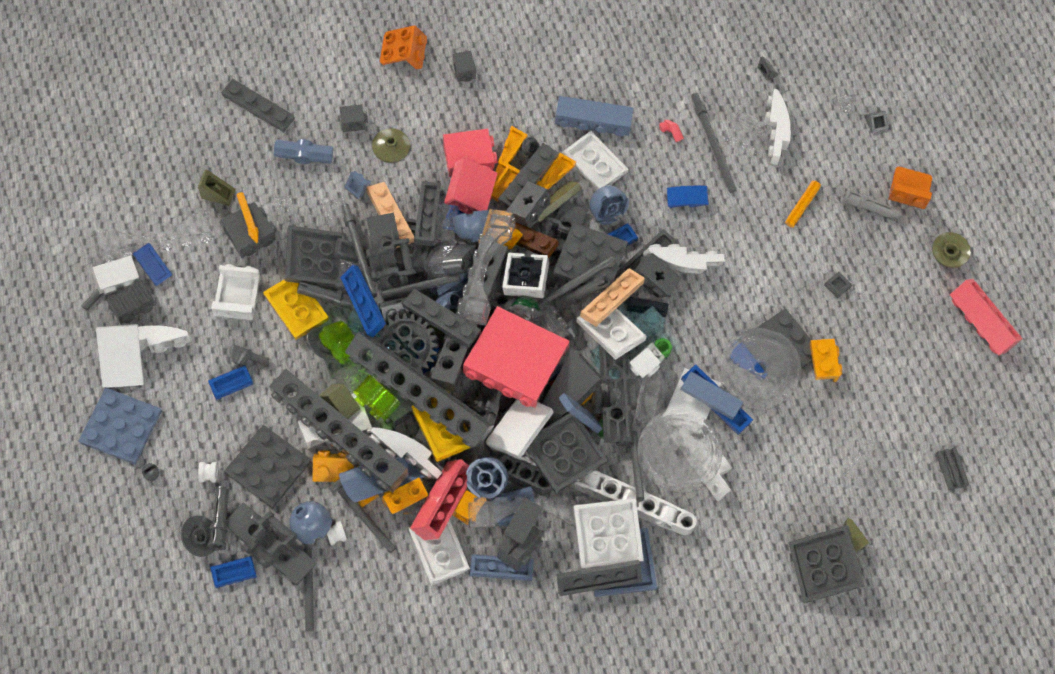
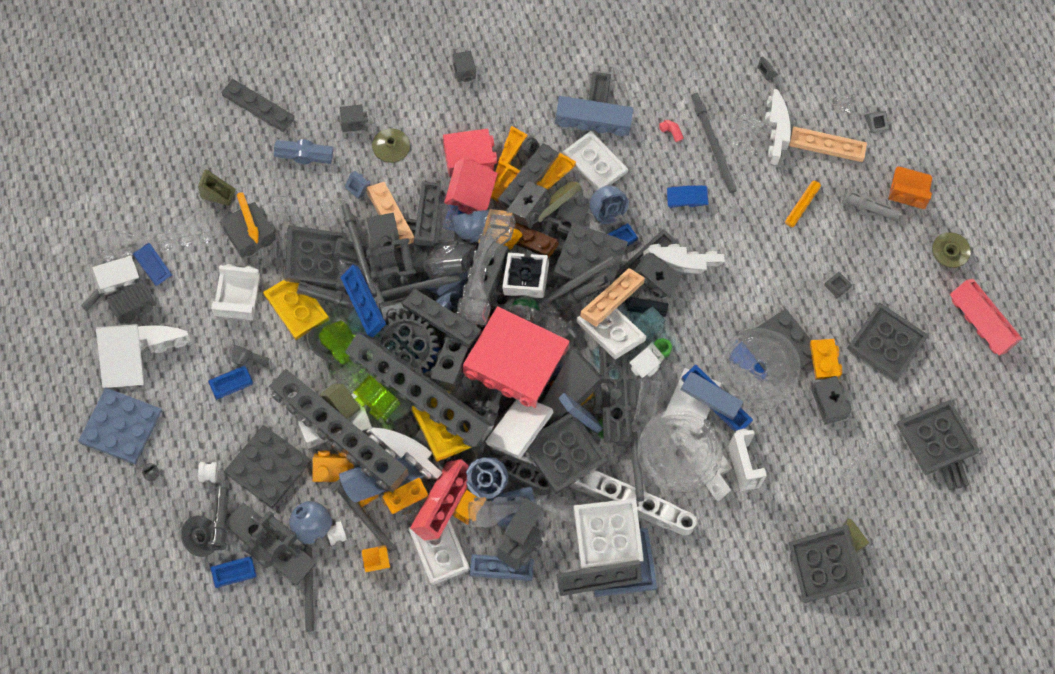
orange bracket [380,25,427,69] -> none
none -> light orange panel [361,545,390,572]
none -> dark grey tile [589,72,611,103]
none -> white panel [728,429,767,492]
none -> light nougat plate [789,126,867,162]
none -> dark grey brick [811,376,851,425]
none -> dark grey plate [847,302,929,382]
none -> dark grey plate [896,400,980,476]

